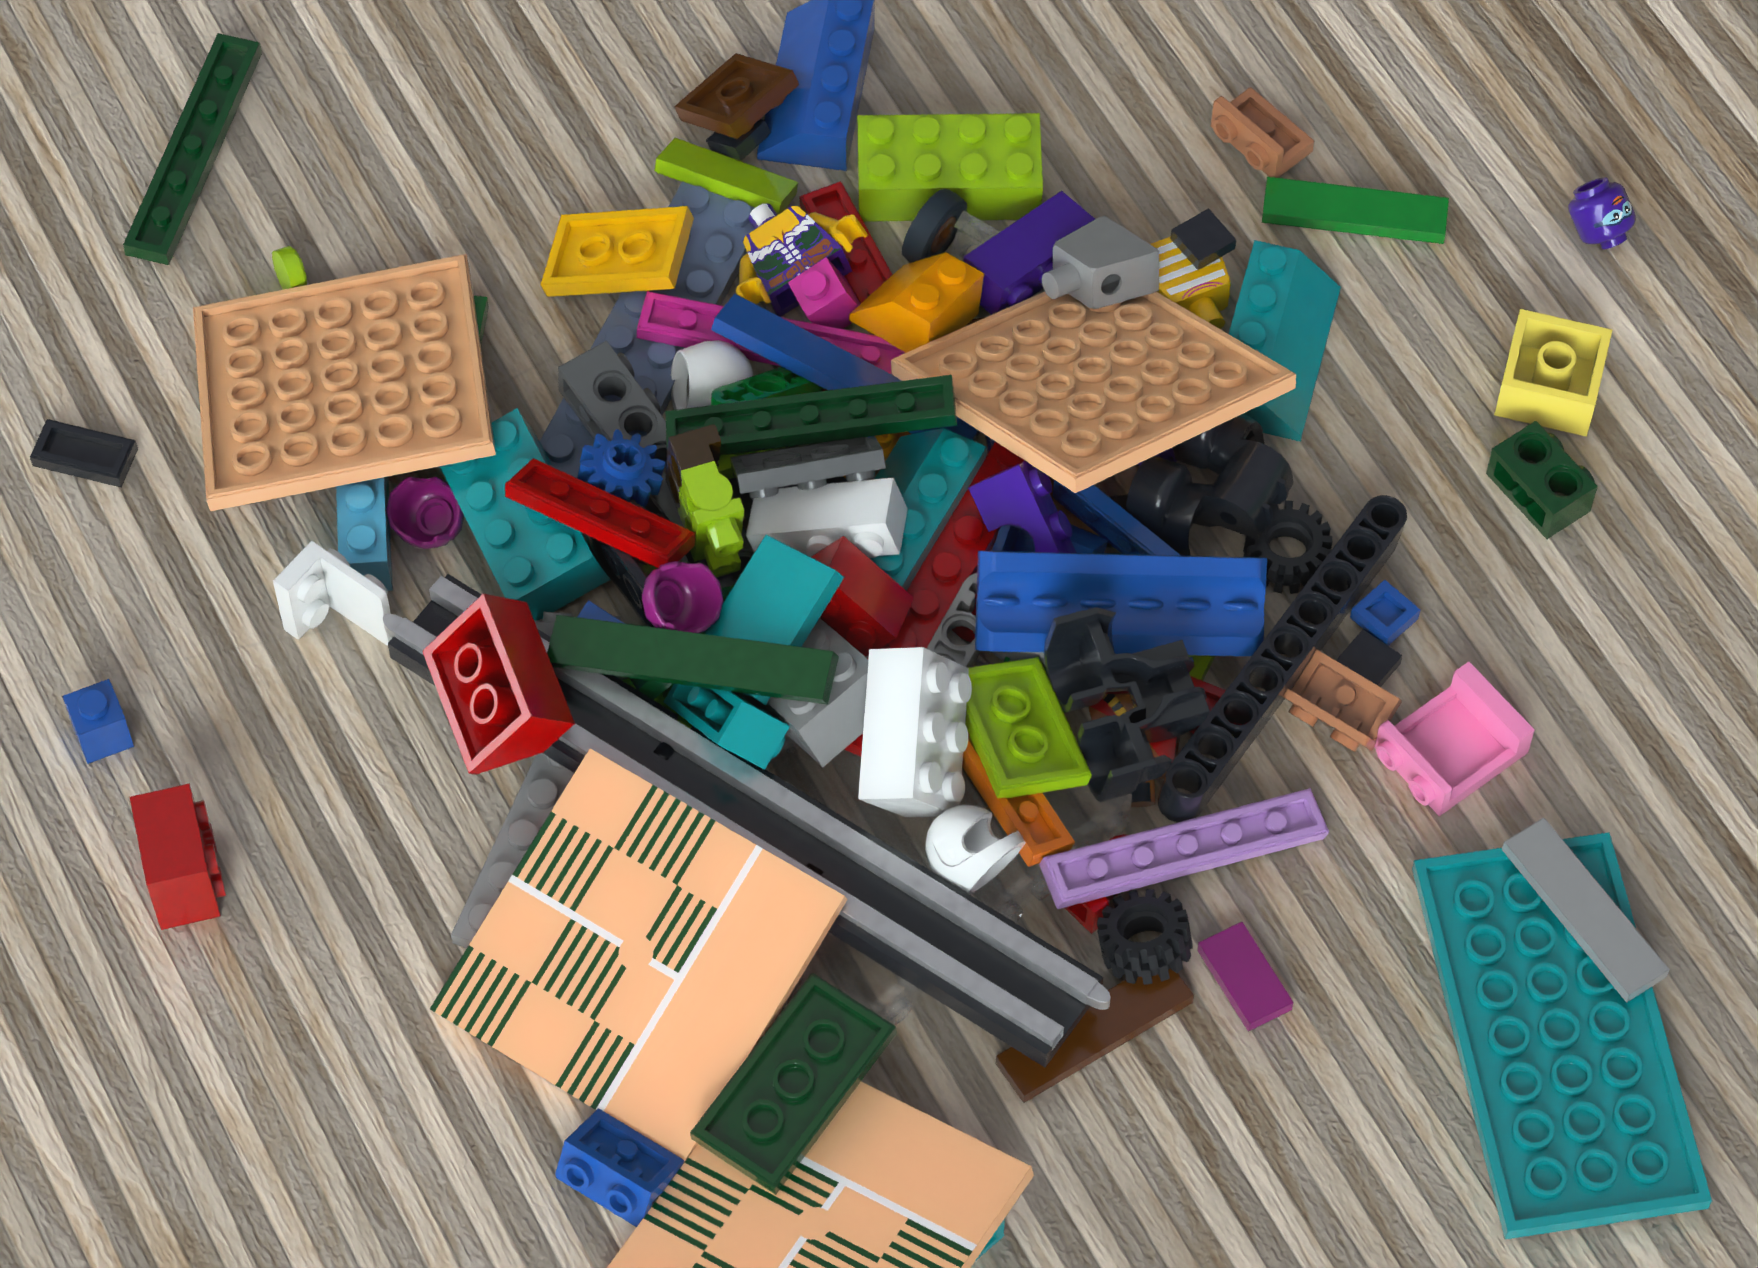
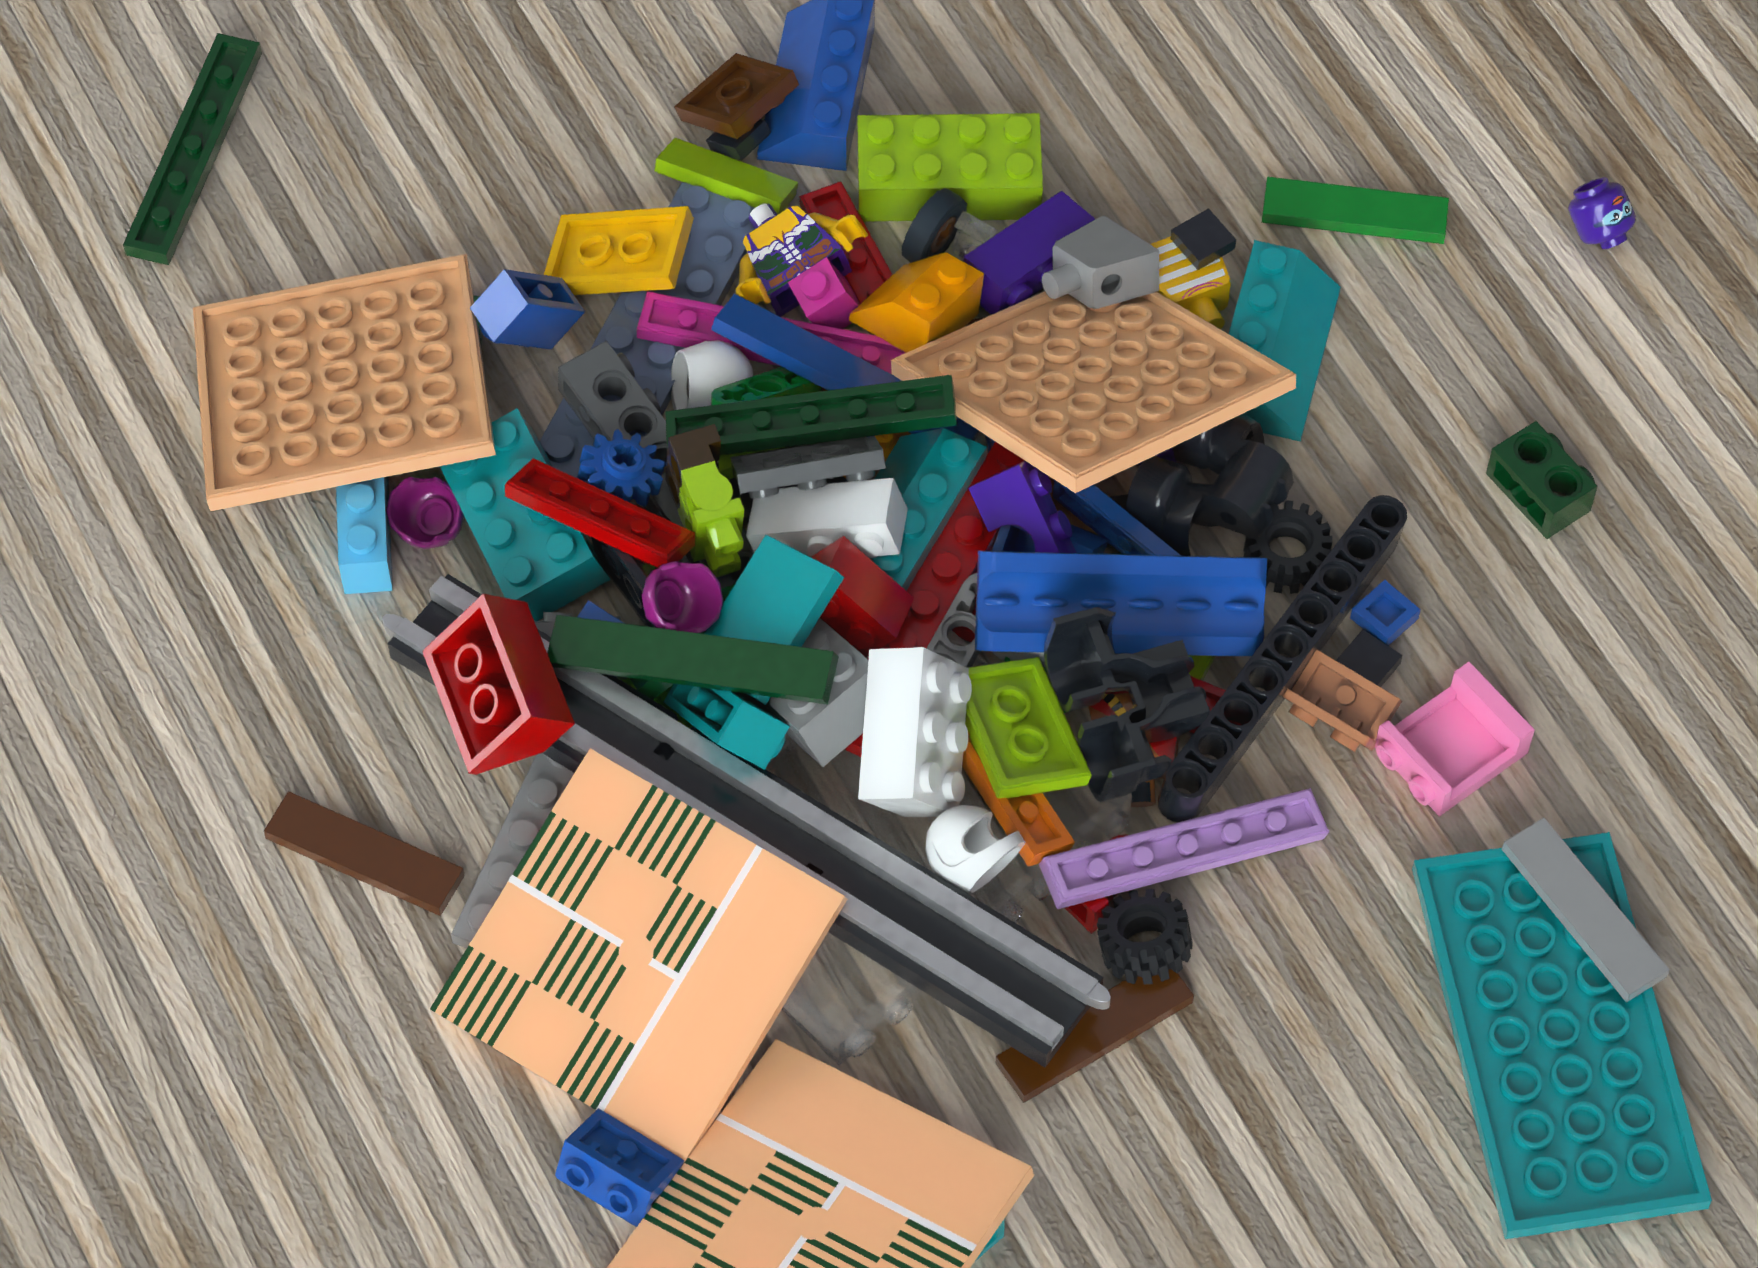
black tile [30,419,138,487] -> none
blue brick [62,679,134,764] -> none
red brick [129,783,226,930] -> none
lime tile [272,246,307,290] -> none
white bracket [273,541,392,646] -> none
dark green tile [690,973,897,1195] -> none
magenta tile [1197,922,1294,1032] -> none
nougat bracket [1211,87,1314,178] -> none
light yellow brick [1494,309,1612,437] -> none
none -> reddish brown tile [264,791,465,916]
none -> blue brick [470,269,585,350]

